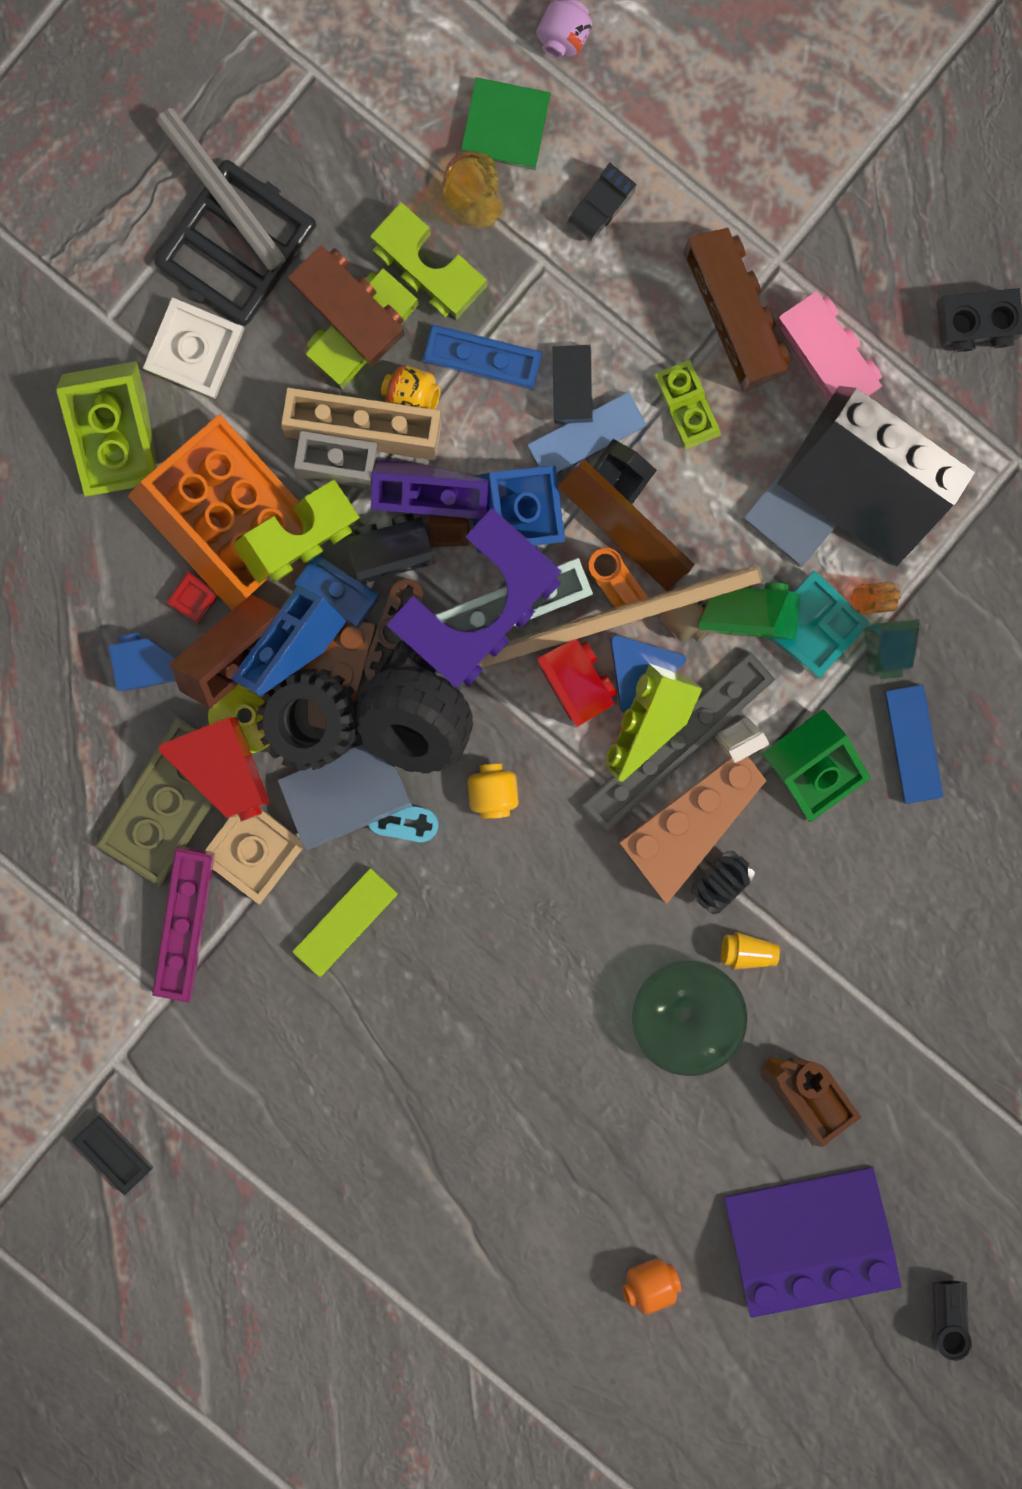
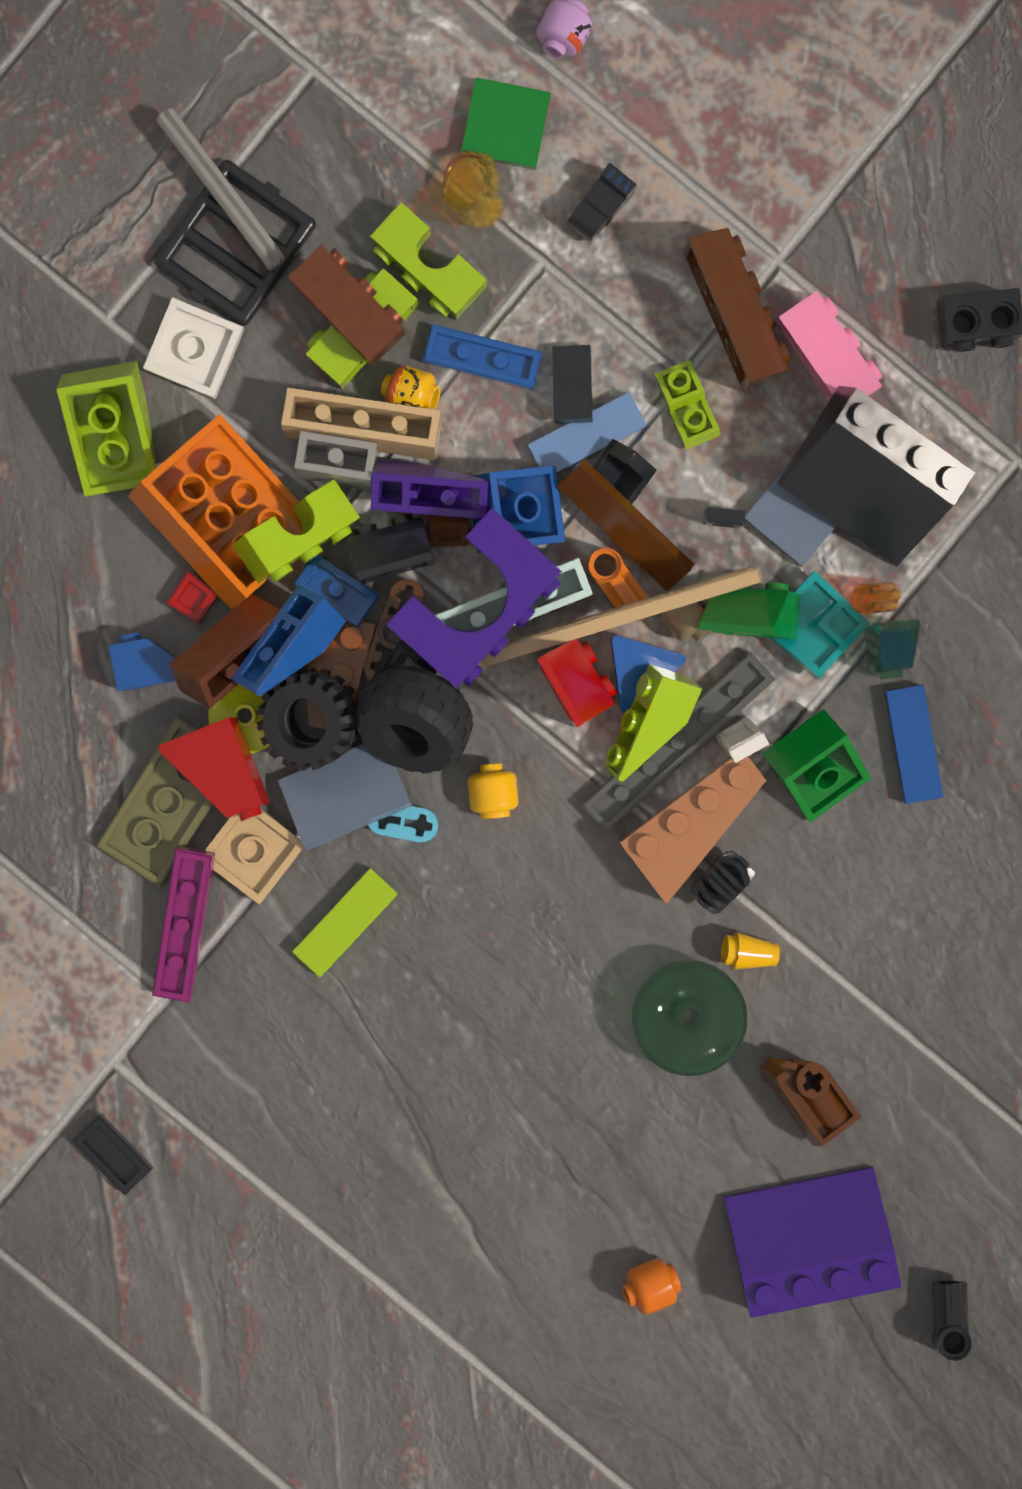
none -> black tile [703,507,746,528]

